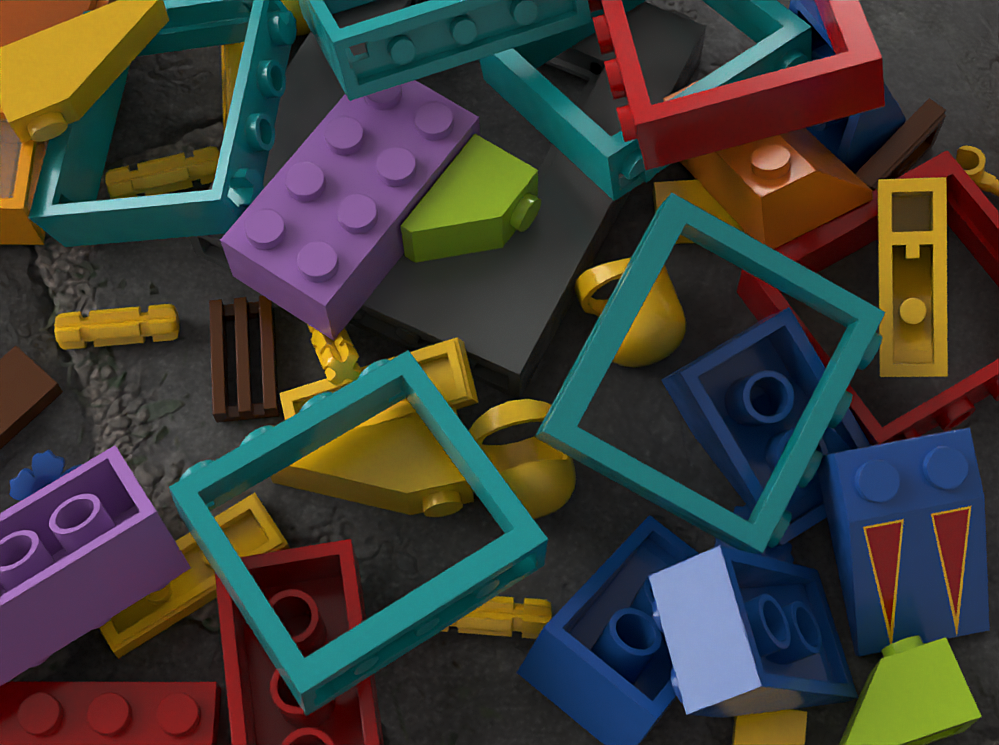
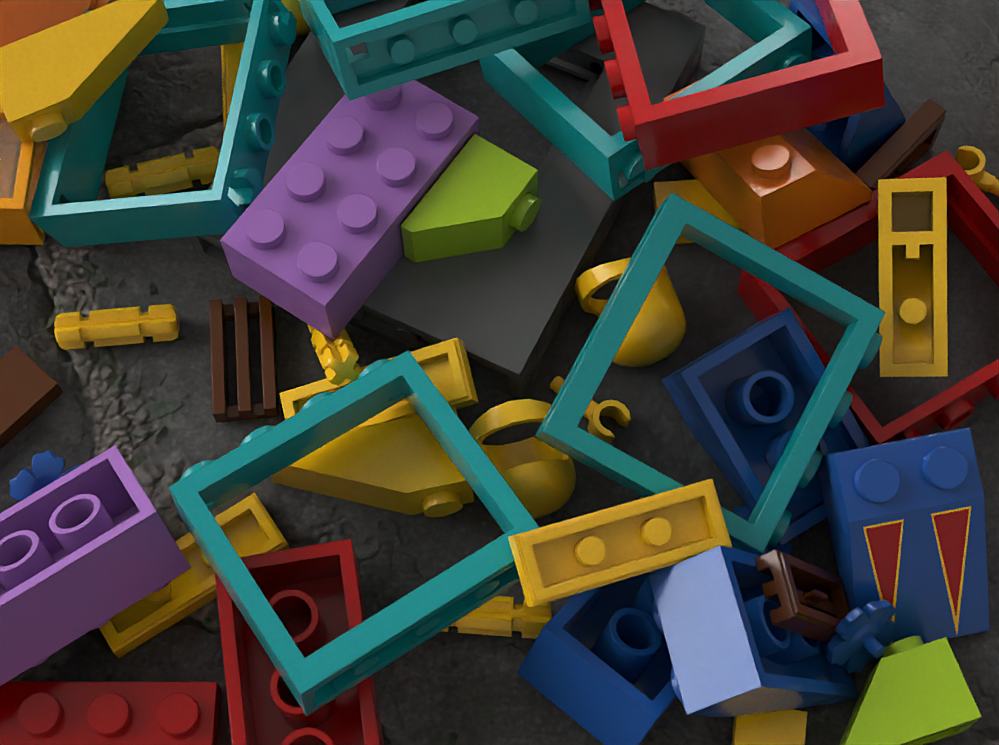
none -> yellow tile [508,479,732,607]
none -> yellow hand [550,376,631,444]
none -> reddish brown tile [755,550,851,644]
none -> blue plant [826,600,897,674]

